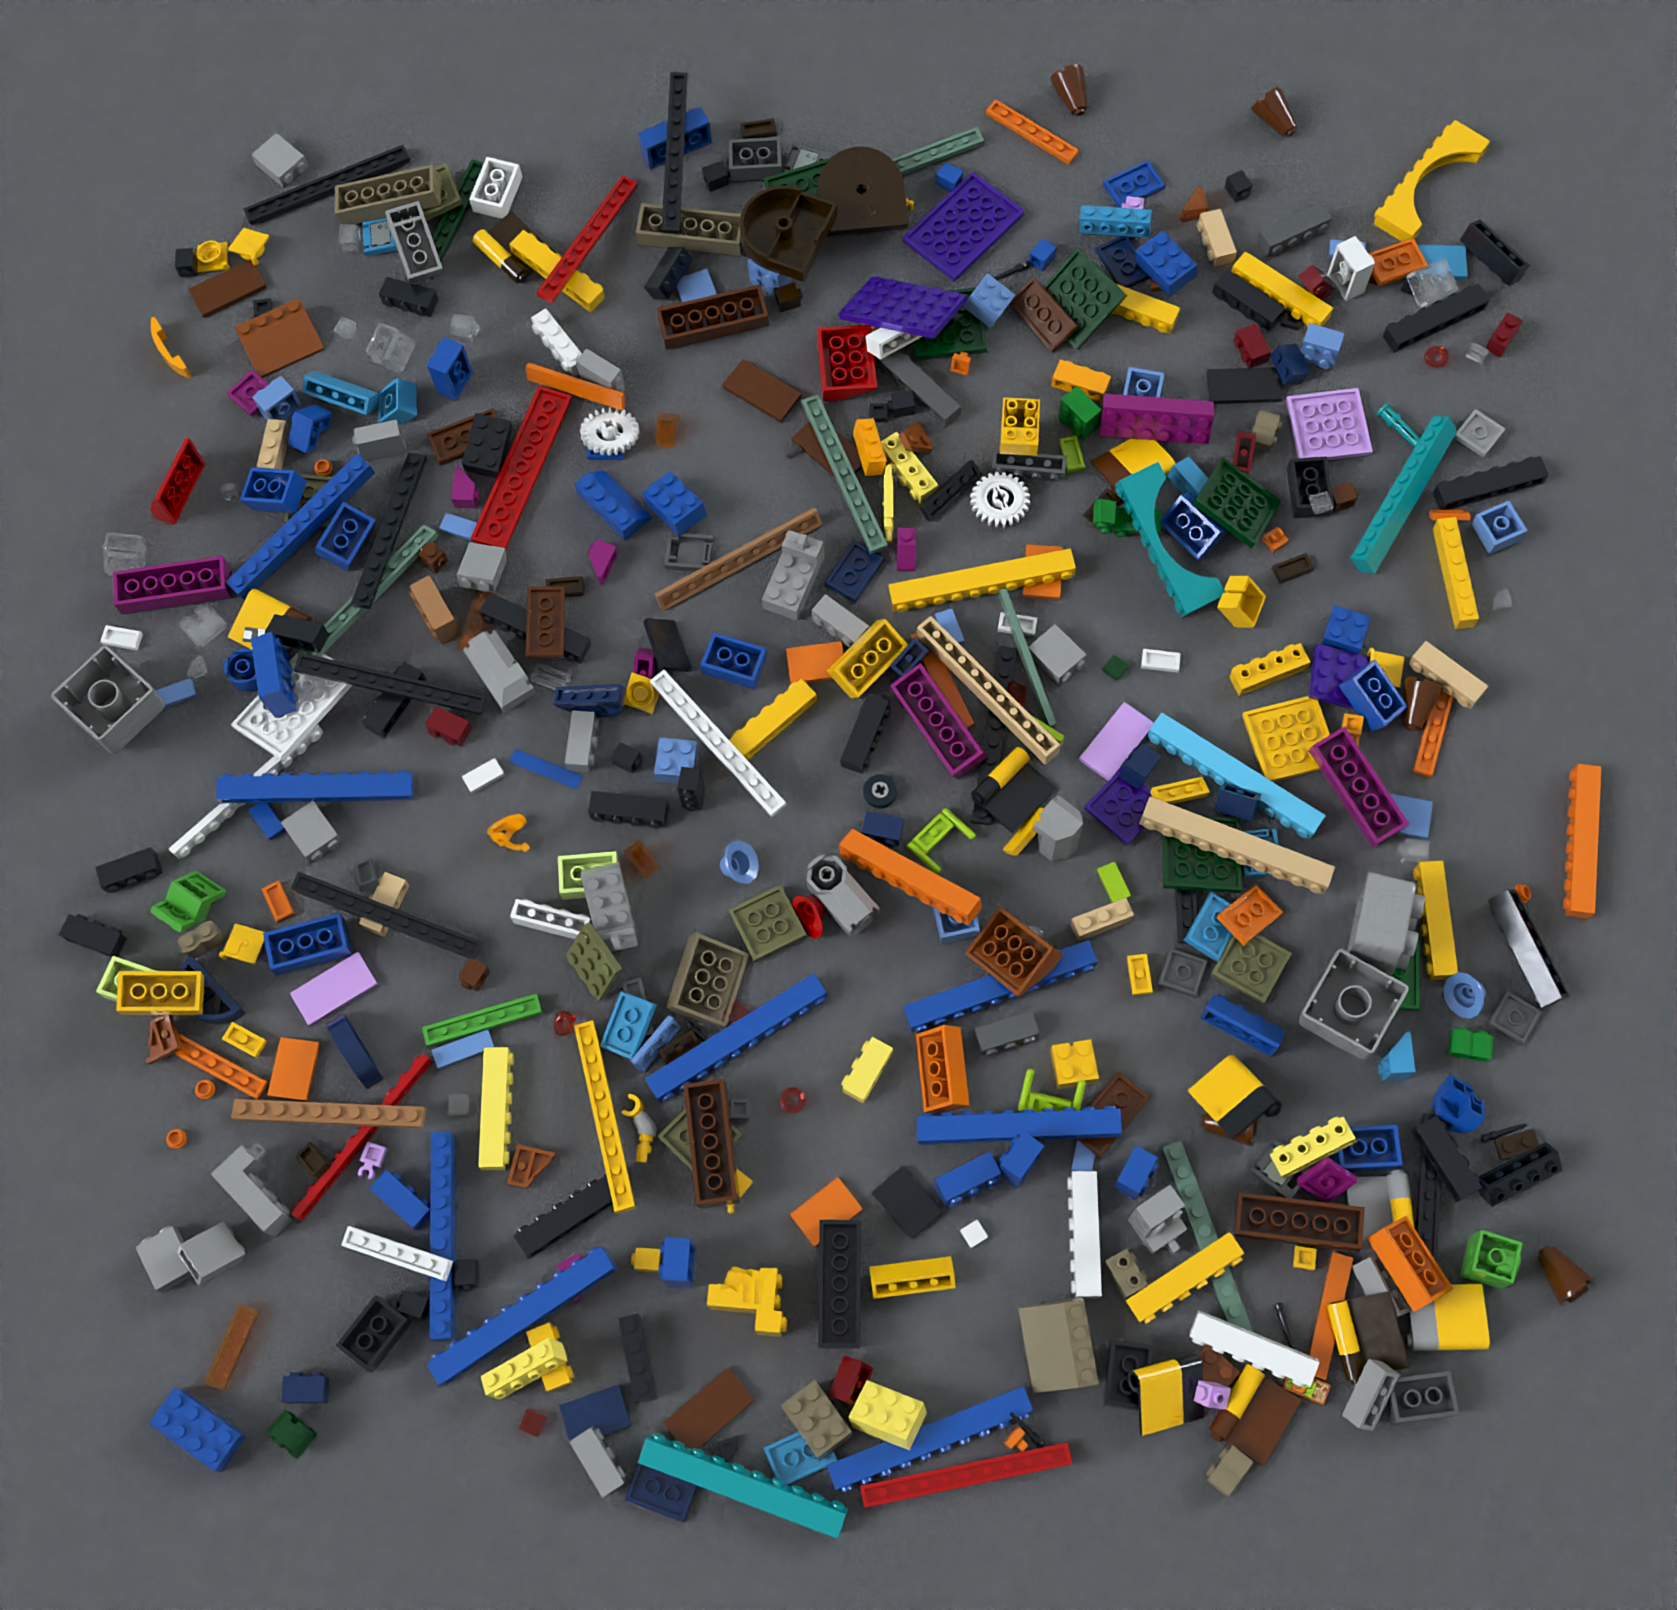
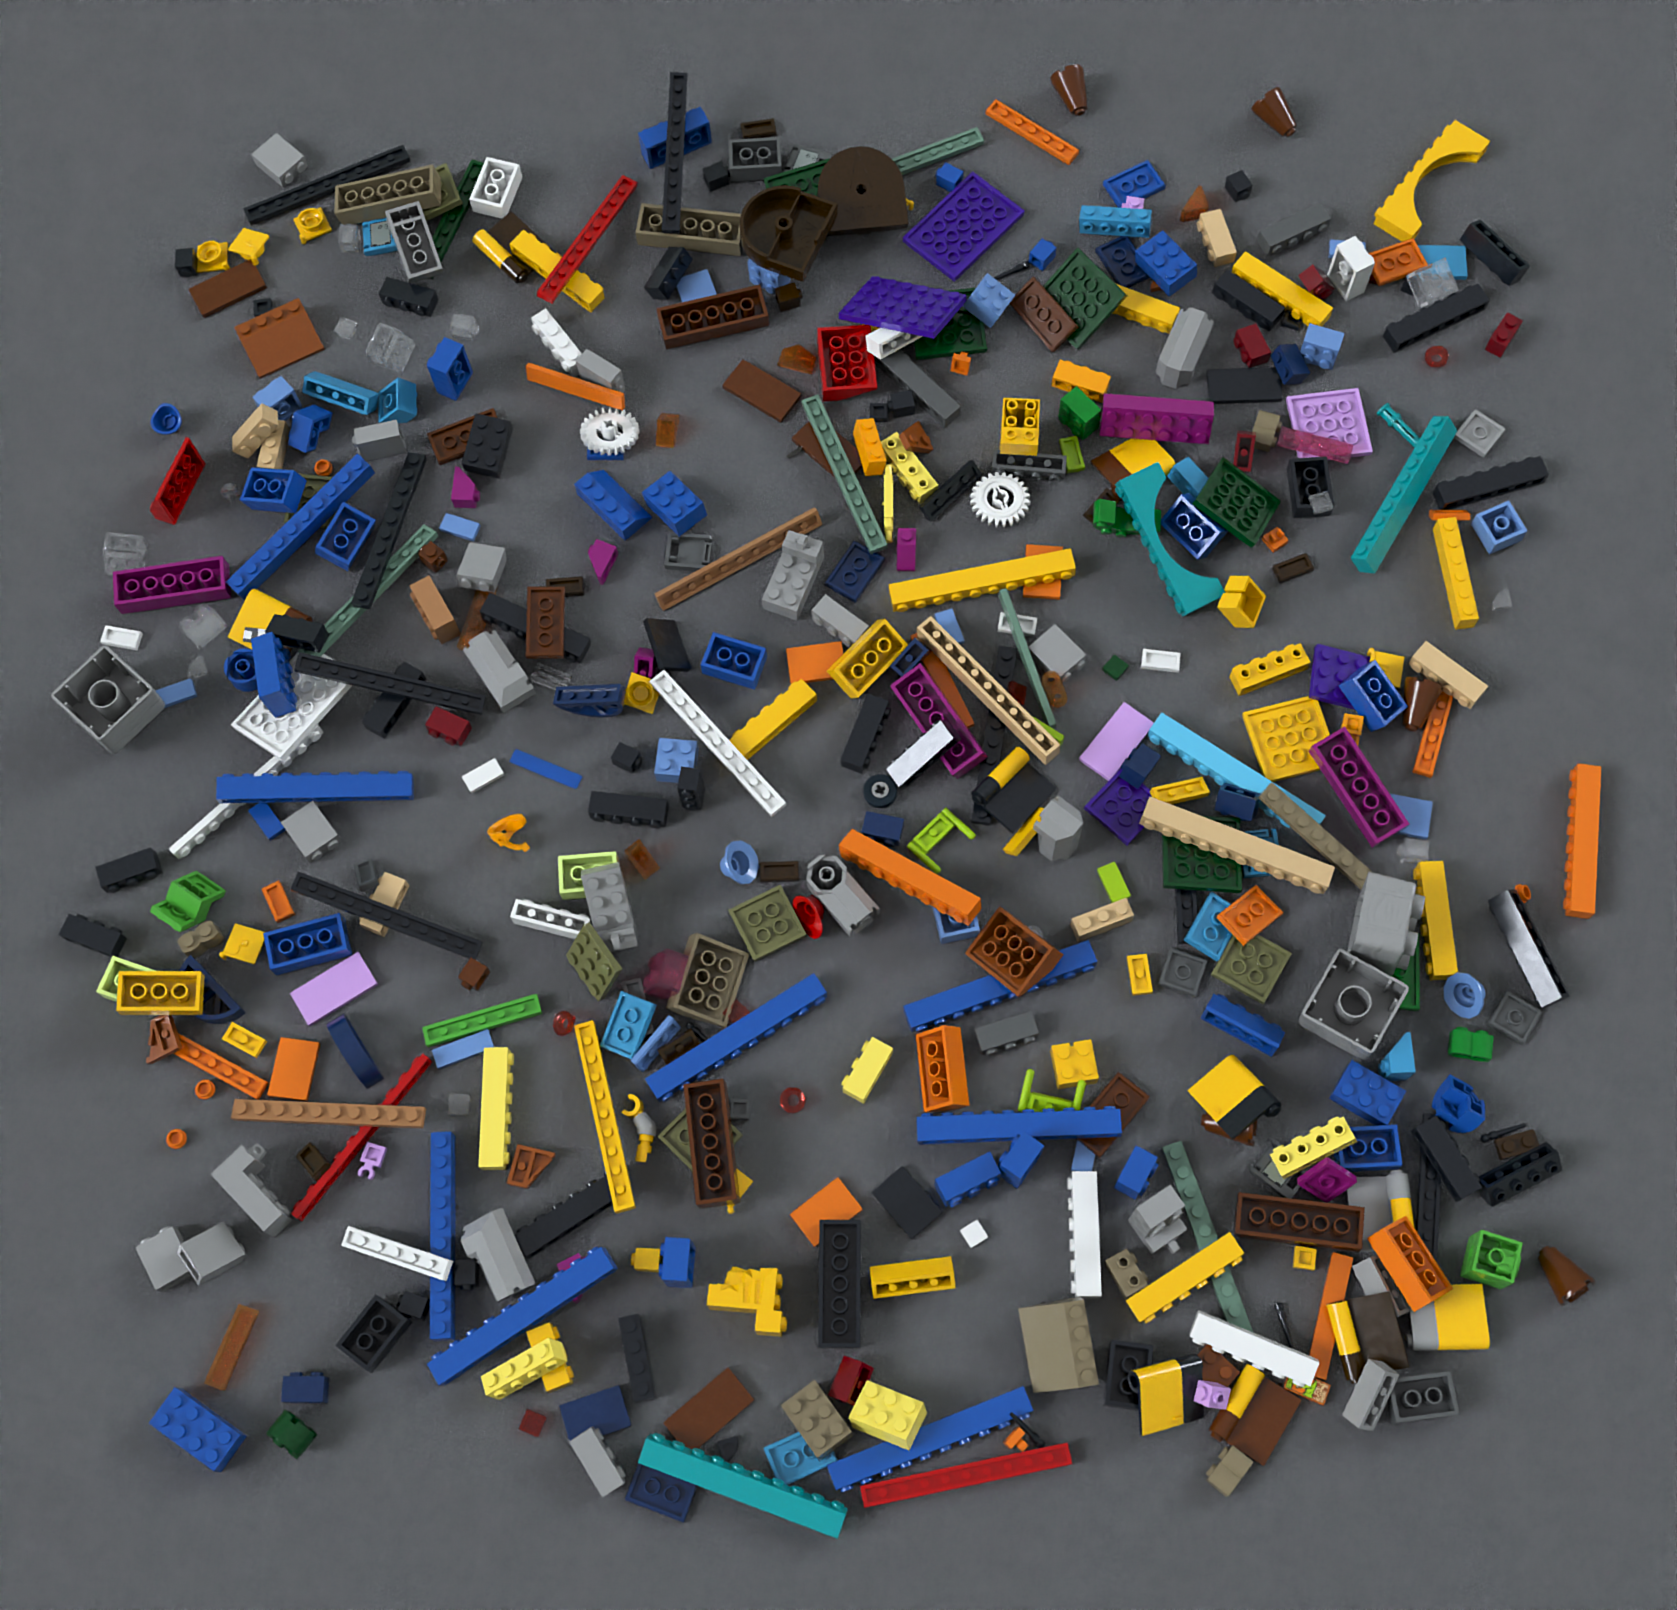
light orange slope [151,317,192,378] -> none
magenta plate [226,370,269,417] -> none
blue brick [369,1170,430,1231] -> none
red plate [470,386,572,551] -> none
light grey brick [565,710,600,772] -> none
medium blue brick [1123,367,1165,398] -> none
blue brick [1321,605,1371,654] -> none
reddish brown brick [1332,482,1358,512] -> none
clear tile [1466,343,1489,365] -> none
none -> blue helmet [151,403,182,435]
none -> tan brick [232,403,278,459]
none -> yellow hat [293,207,332,244]
none -> light grey brick [461,1208,535,1303]
none -> clear pink brick [643,948,688,1000]
none -> dark brown tile [760,861,799,883]
none -> clear orange slope [777,344,817,374]
none -> brick [886,720,961,787]
none -> clear orange plate [1042,671,1068,708]
none -> light grey brick [1156,307,1214,389]
none -> dark tan plate [1258,782,1373,890]
none -> clear pink plate [1277,426,1354,464]
none -> blue brick [1328,1060,1406,1126]

